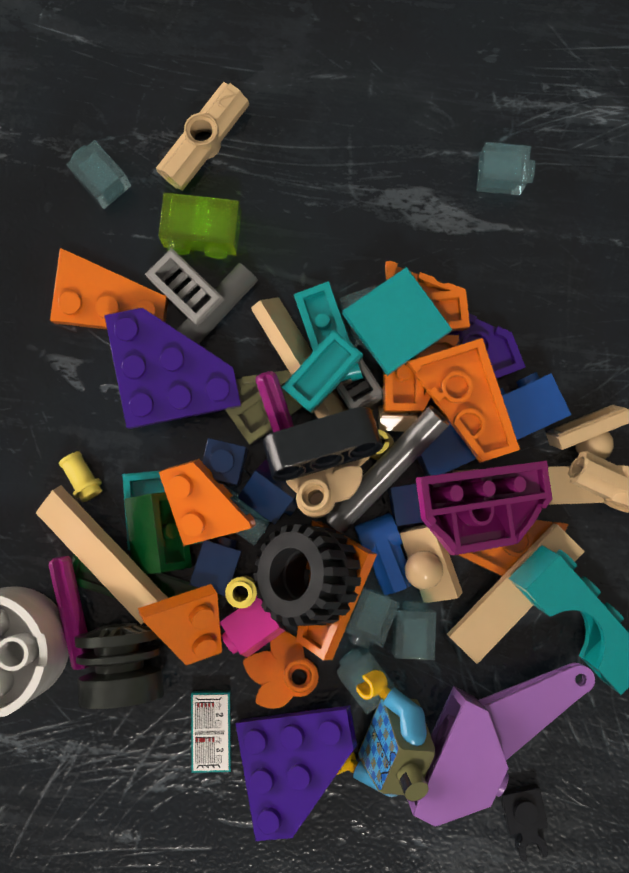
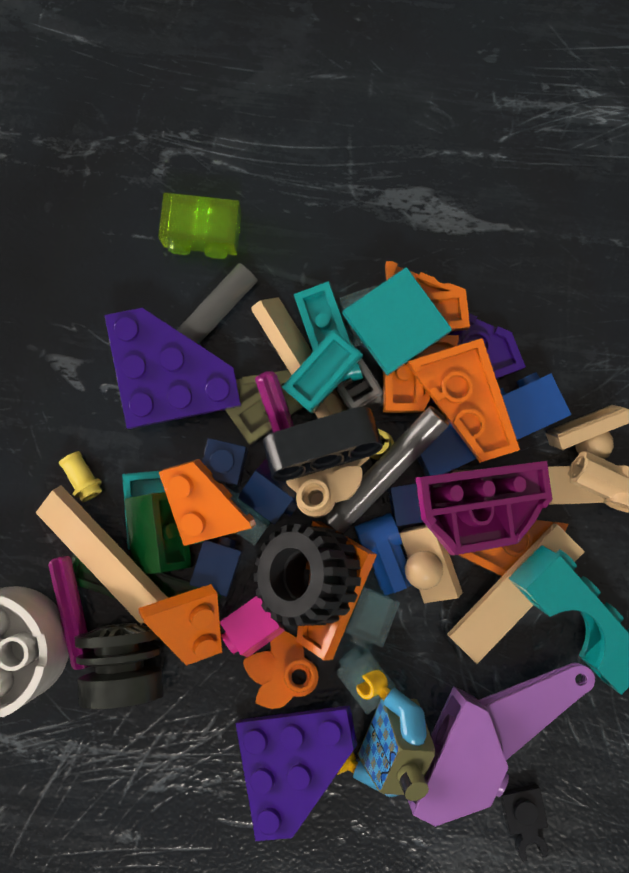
orange wing [50,248,168,329] -> none
clear light blue brick [66,140,131,209] -> none
light grey slope [145,248,224,326] -> none
tan piece [156,82,249,191] -> none
tile [191,690,232,773] -> none
light yellow pin [225,576,257,609] -> none
tan tile [377,405,418,432] -> none
clear light blue brick [392,601,436,660] -> none
clear light blue brick [476,142,535,195] -> none

